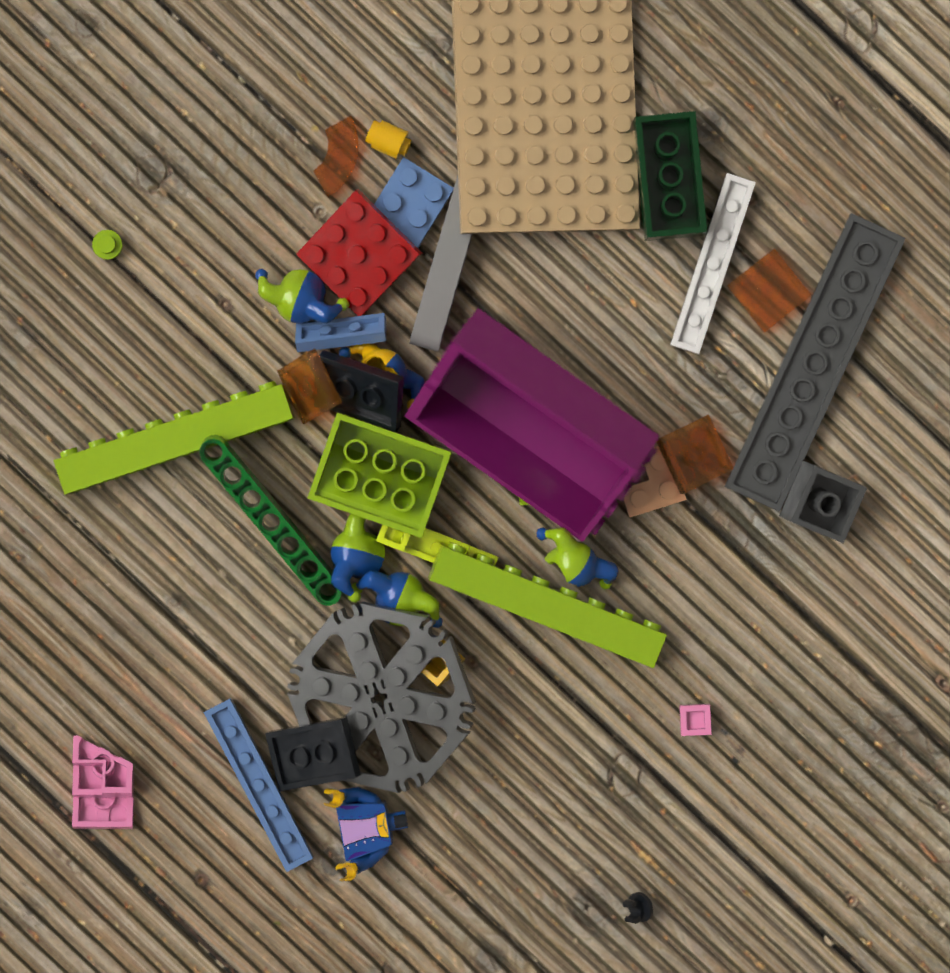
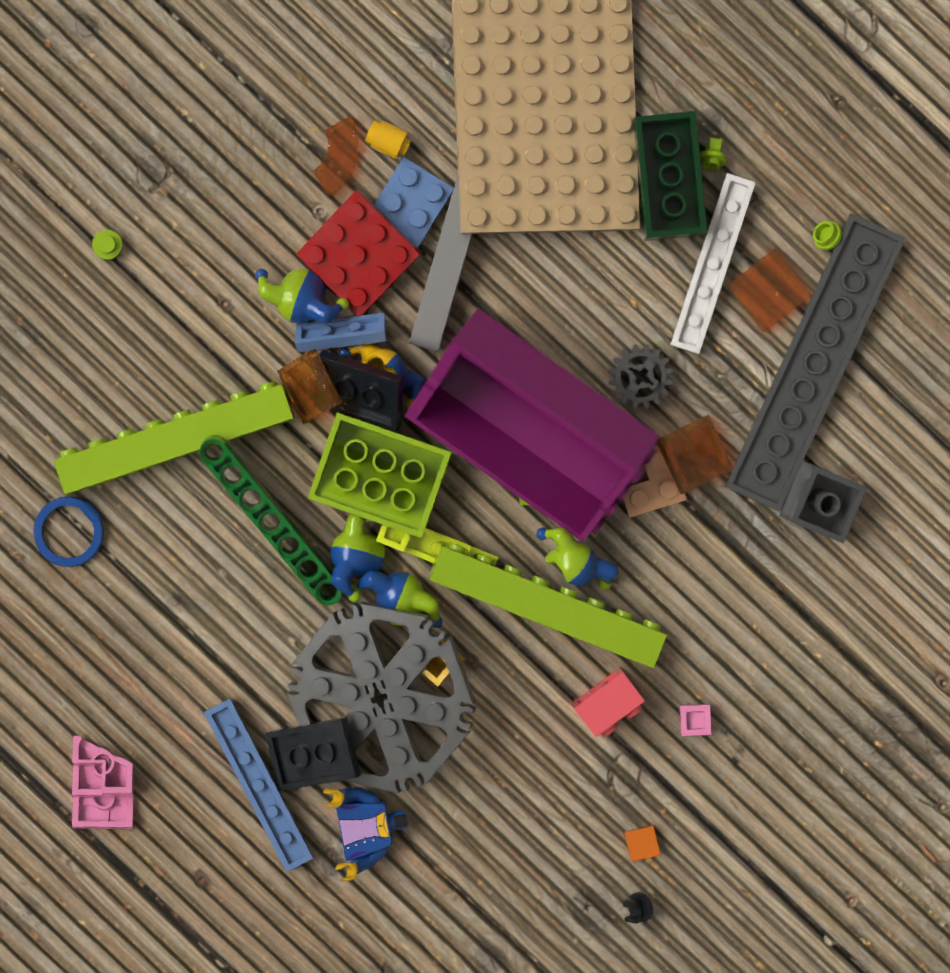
none -> blue piece [33,496,104,567]
none -> coral brick [572,667,645,737]
none -> dark grey gear [608,344,673,409]
none -> orange tile [624,825,660,862]
none -> lime plate [700,137,727,170]
none -> lime plate [813,221,842,251]

